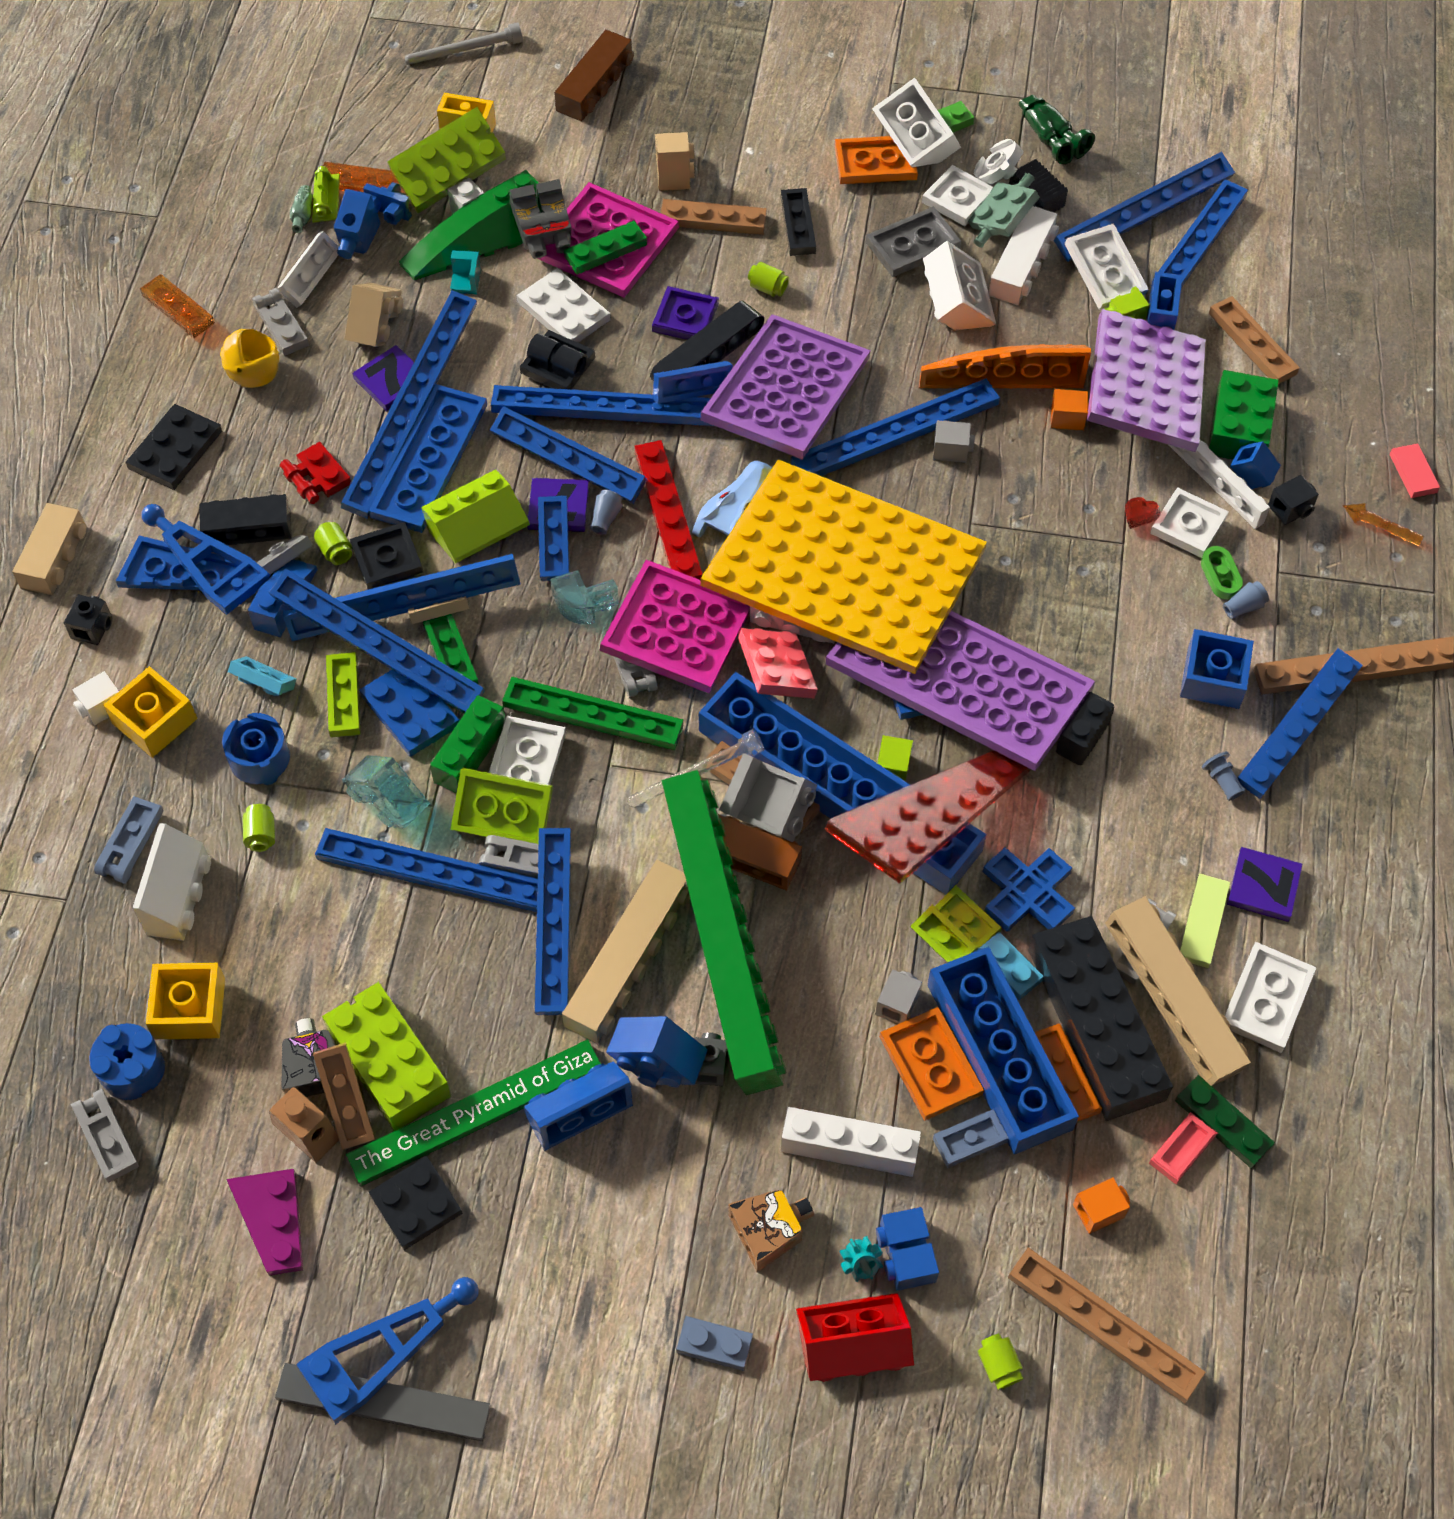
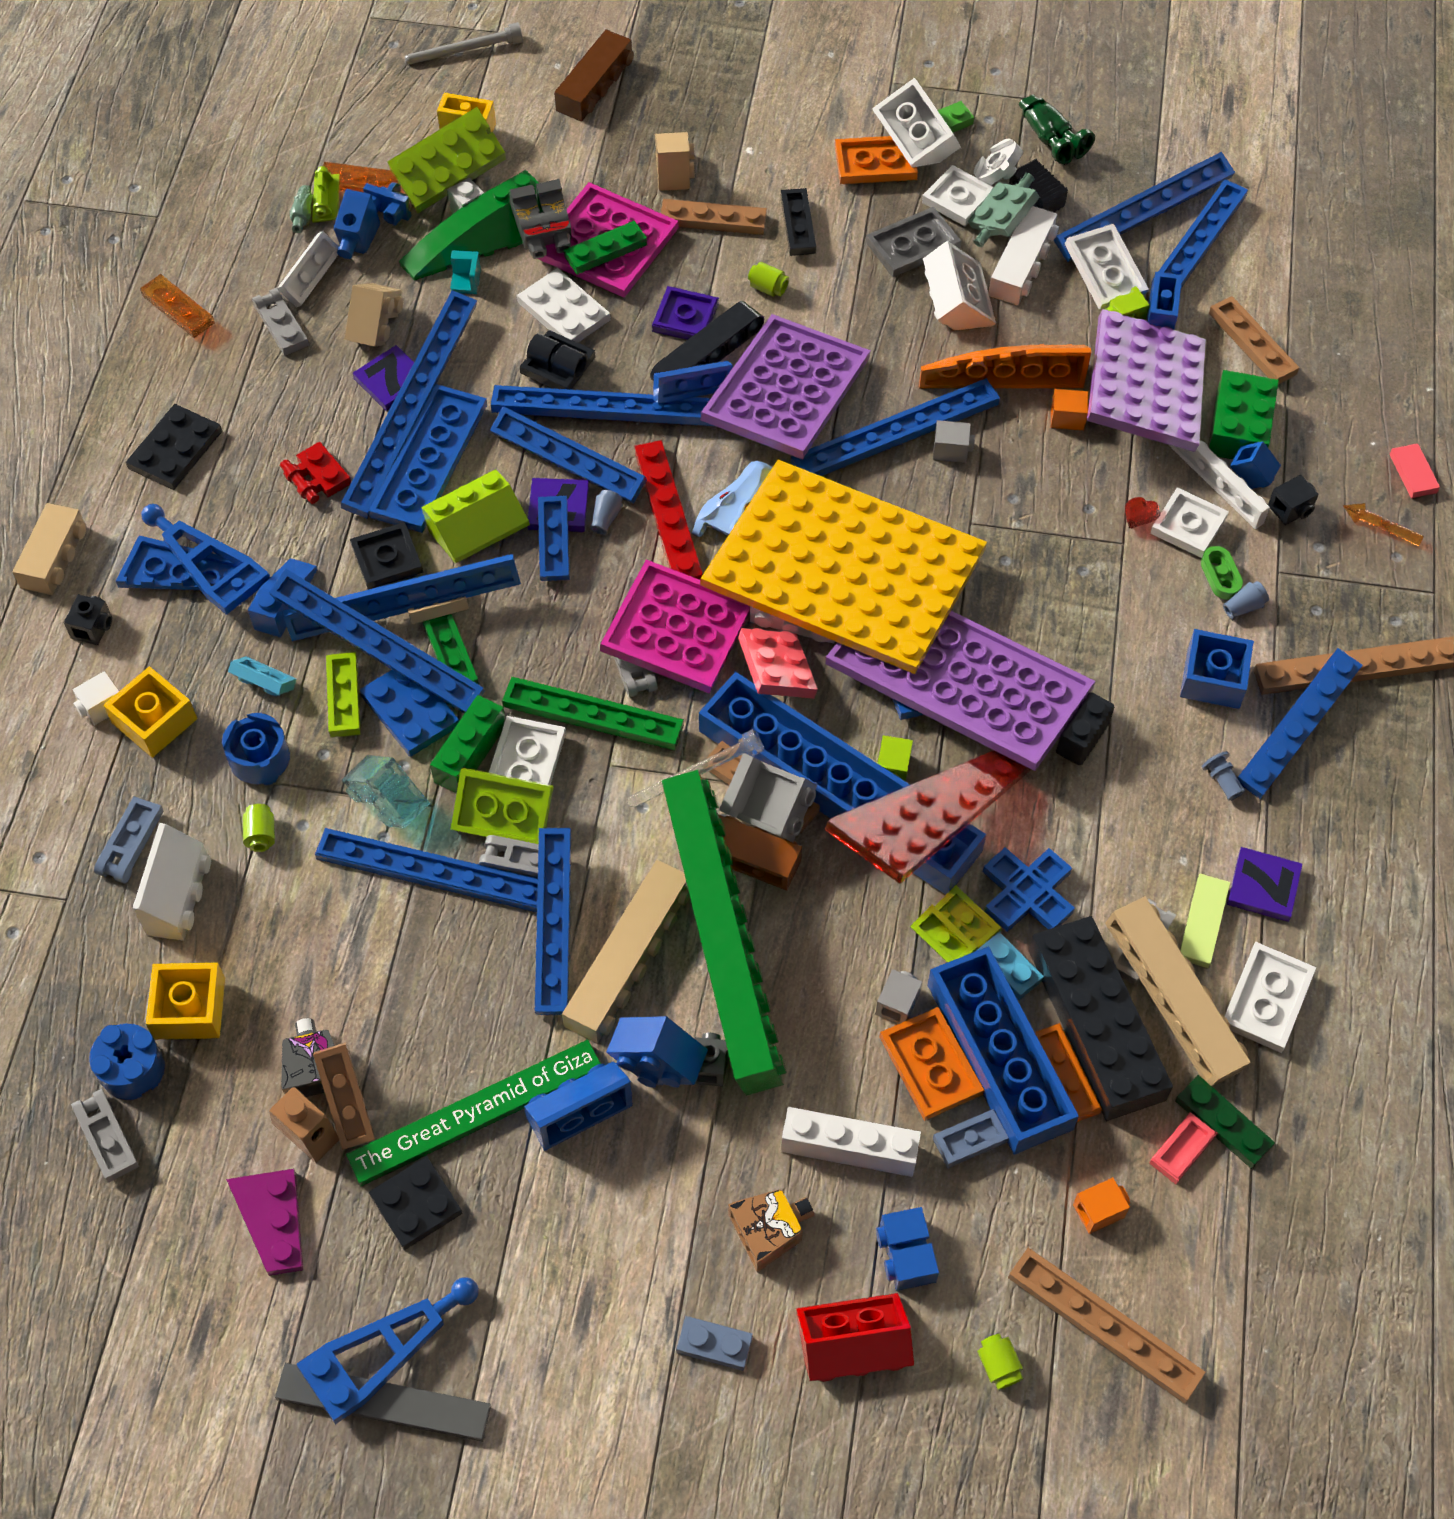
black brick [199,494,292,545] -> none
yellow piece [220,329,279,388] -> none
light grey plate [257,535,313,575] -> none
lime brick [314,522,352,565] -> none
lime piece [322,981,451,1131] -> none
clear light blue brick [550,570,619,624] -> none
teal gear [840,1236,883,1282] -> none

